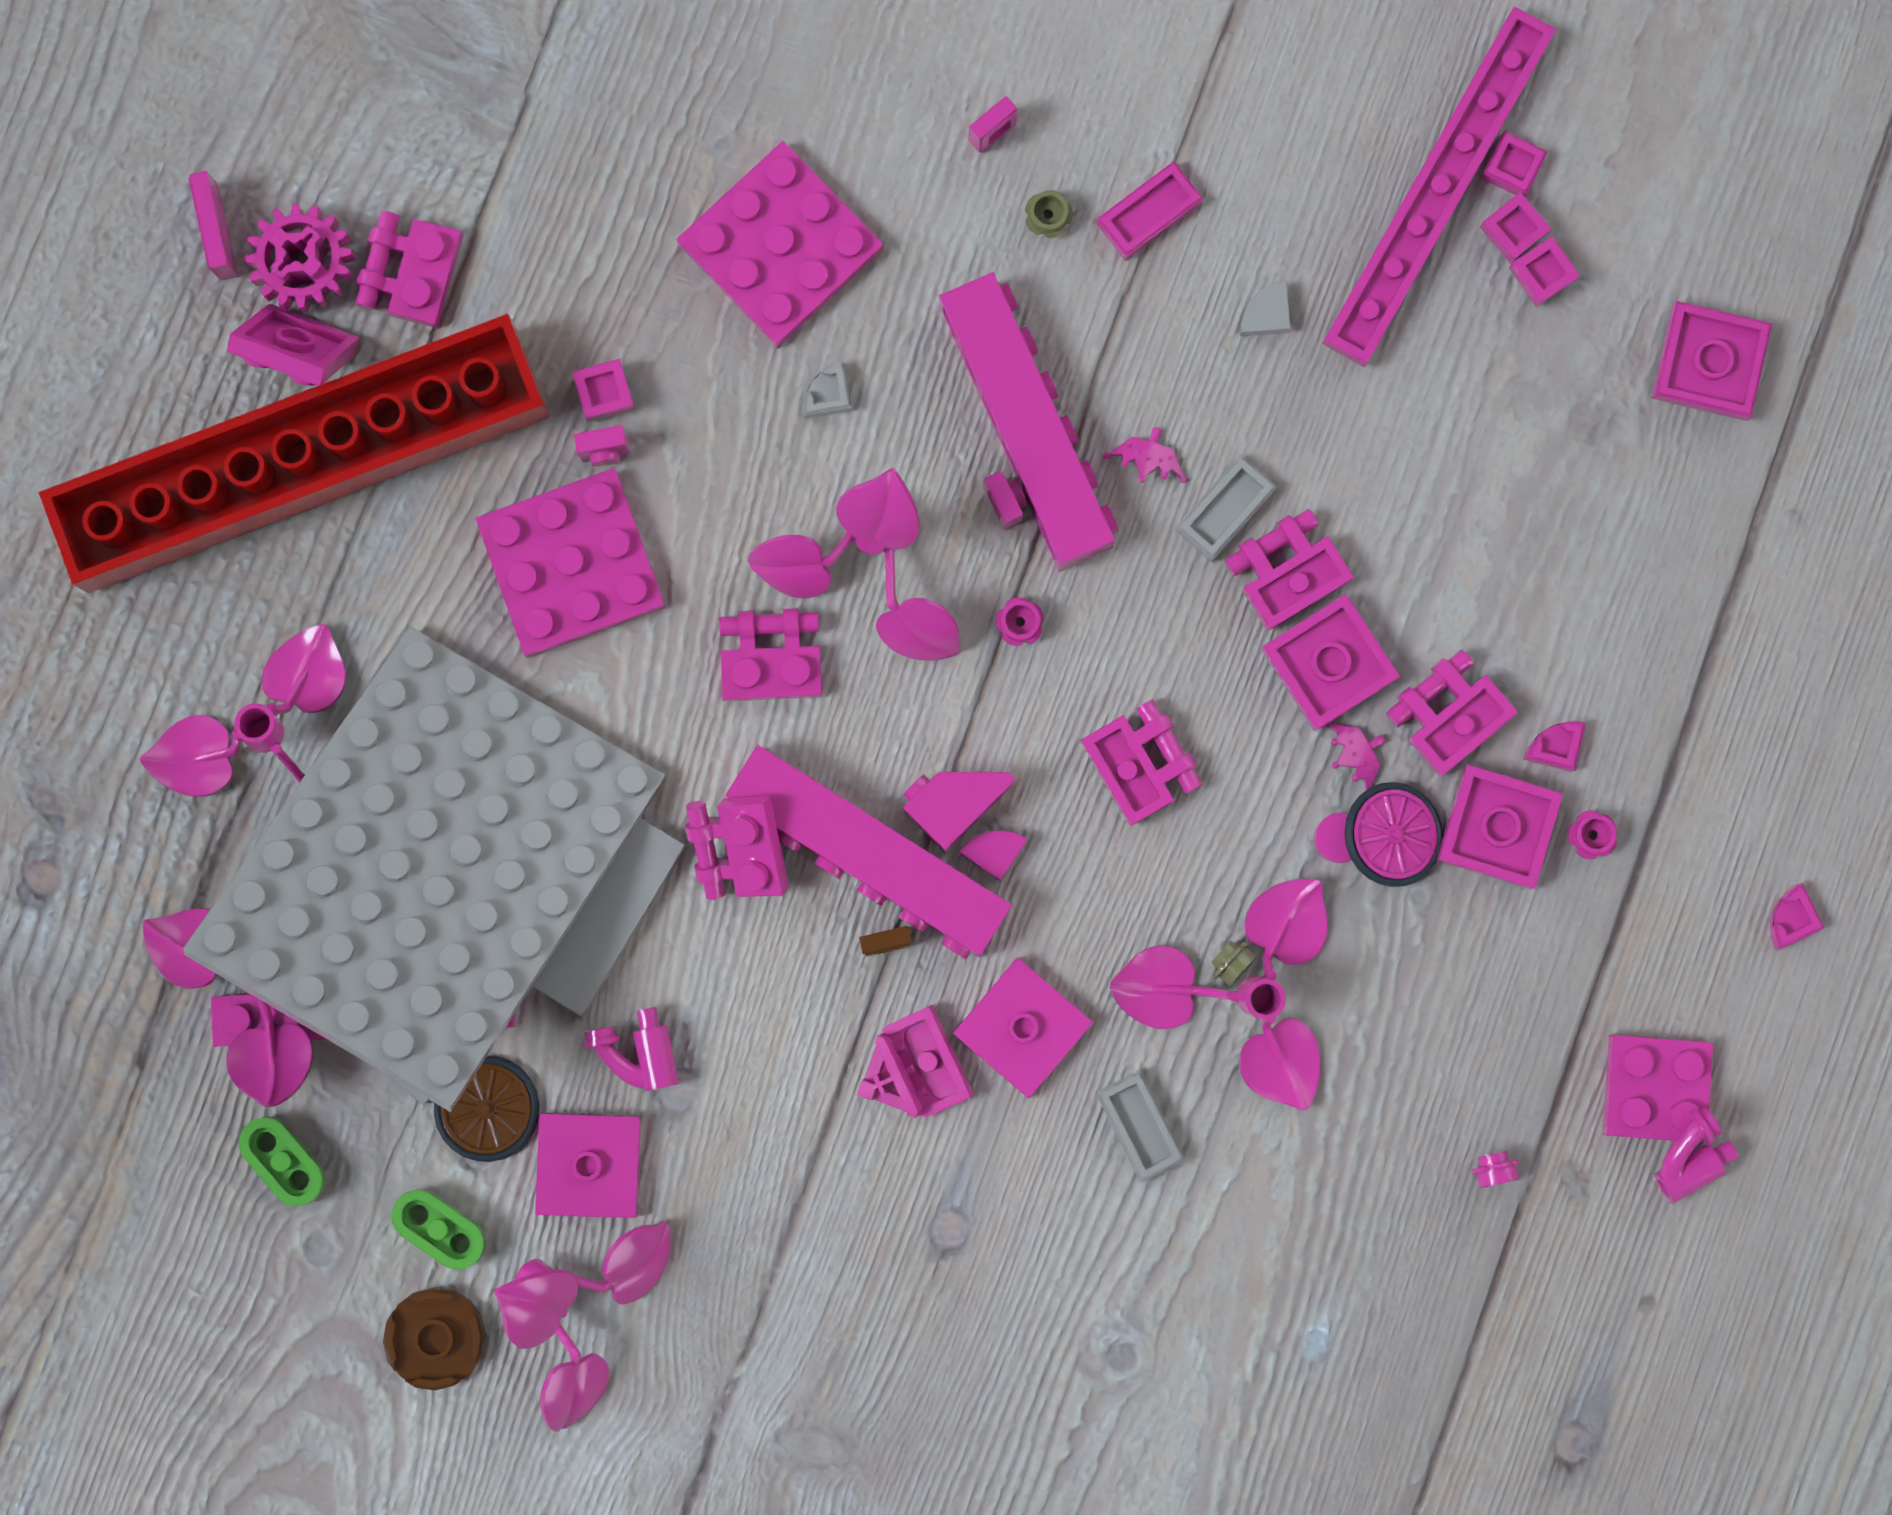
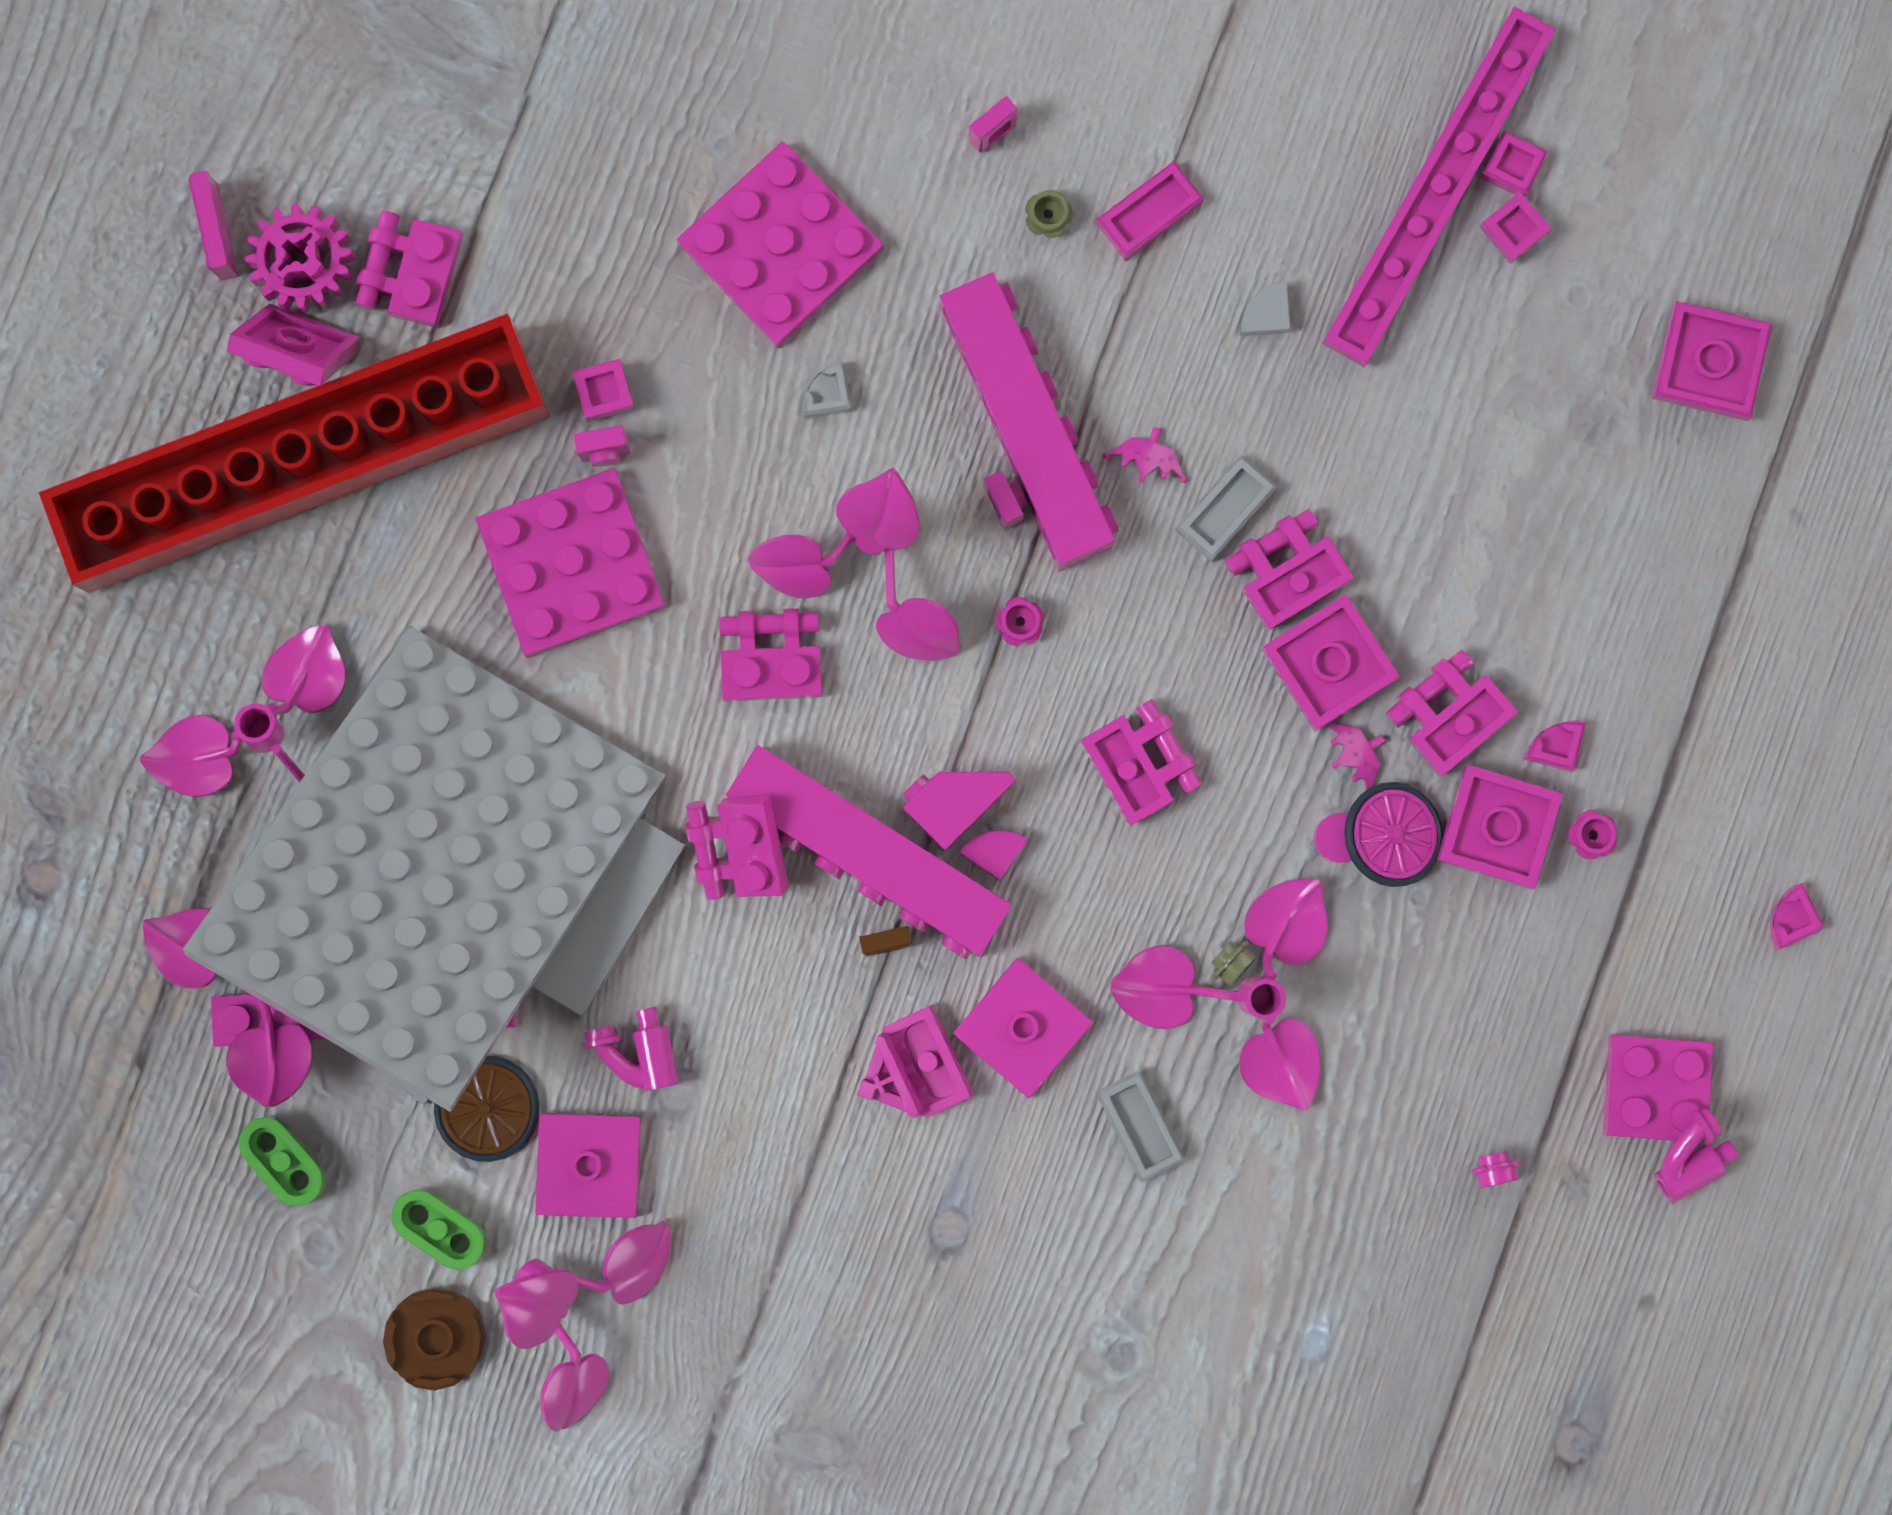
dark pink plate [1509,236,1580,308] -> none

